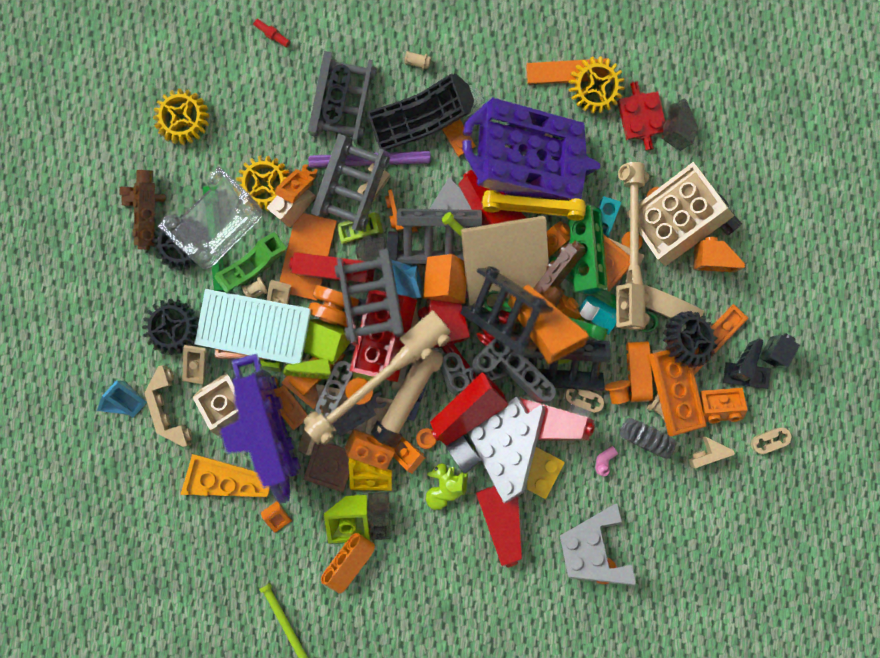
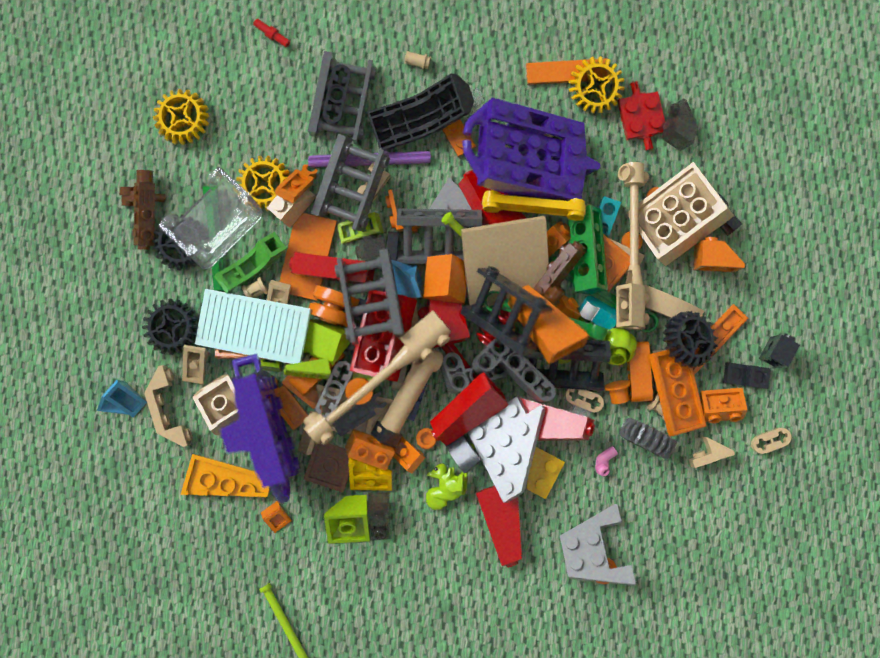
orange beam [321,533,375,593] -> none
black slope [730,339,763,382] -> none
none -> lime plant [599,328,637,365]

